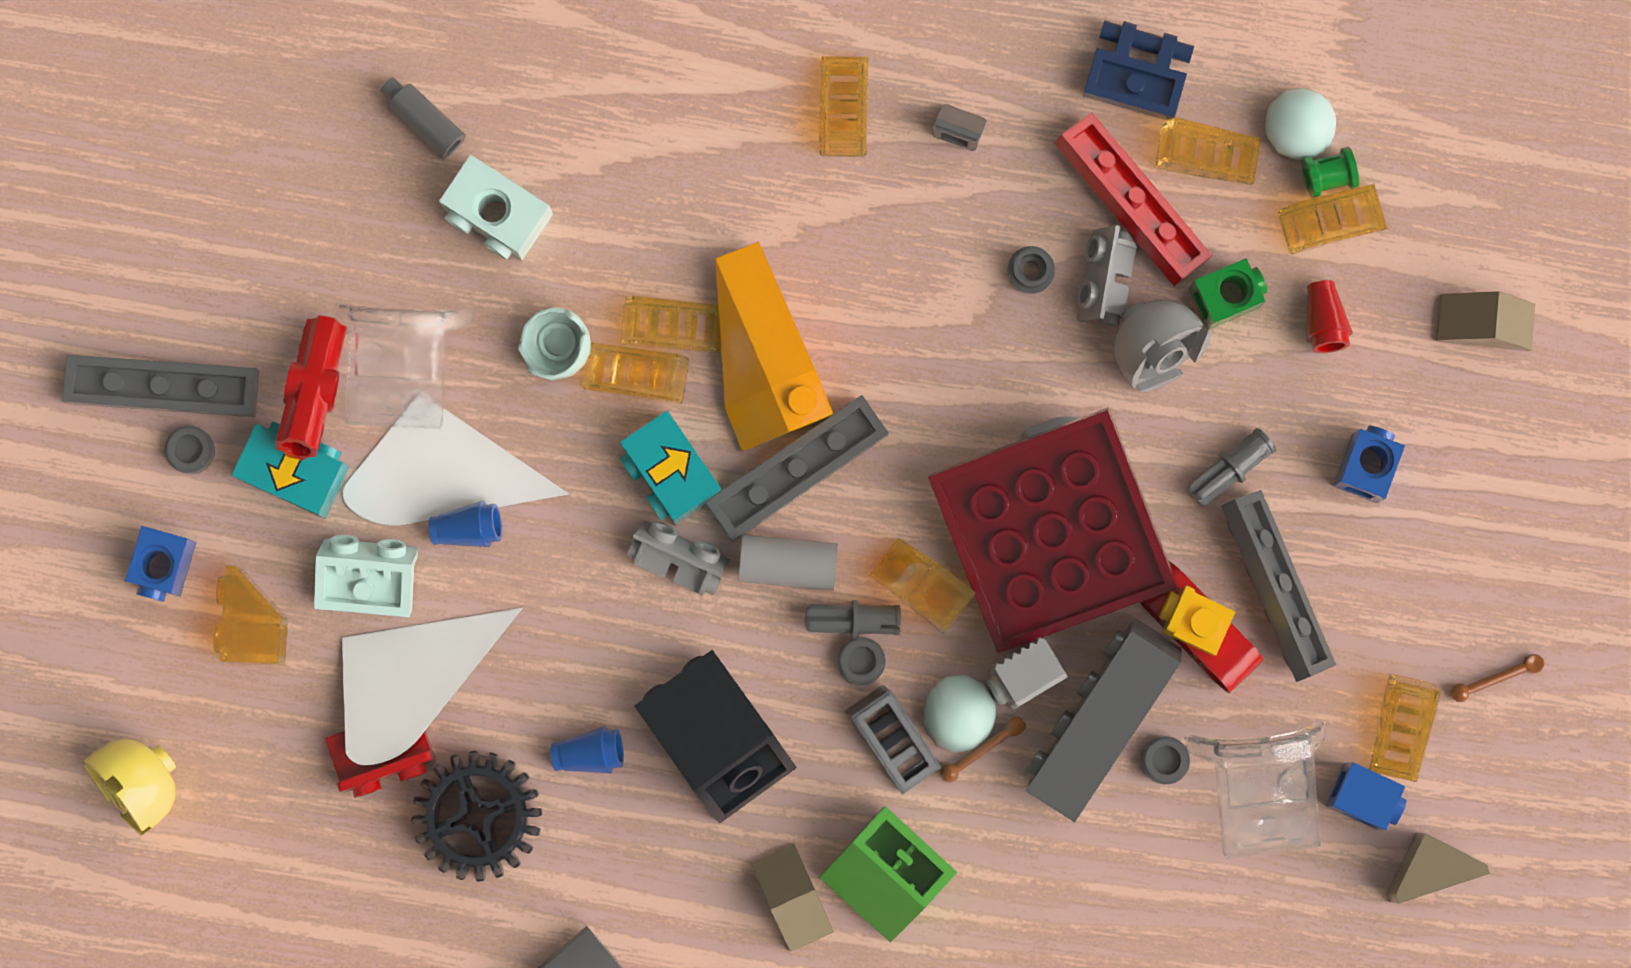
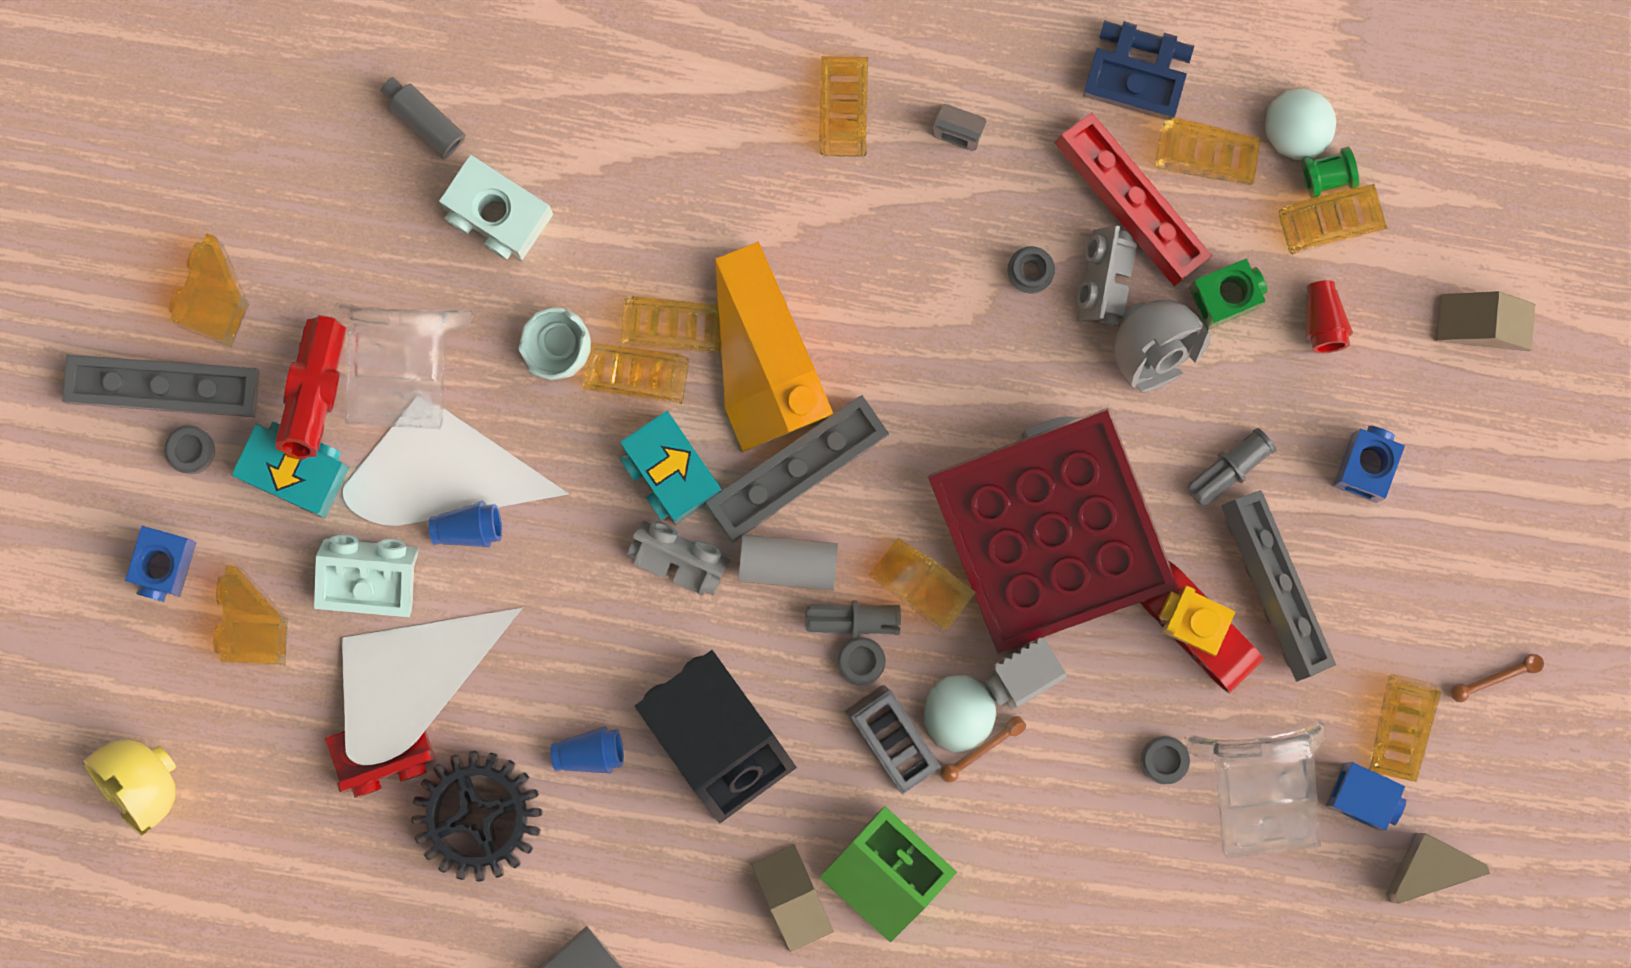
dark grey wedge [1025,617,1182,823] -> none
none -> clear yellow slope [169,233,249,348]

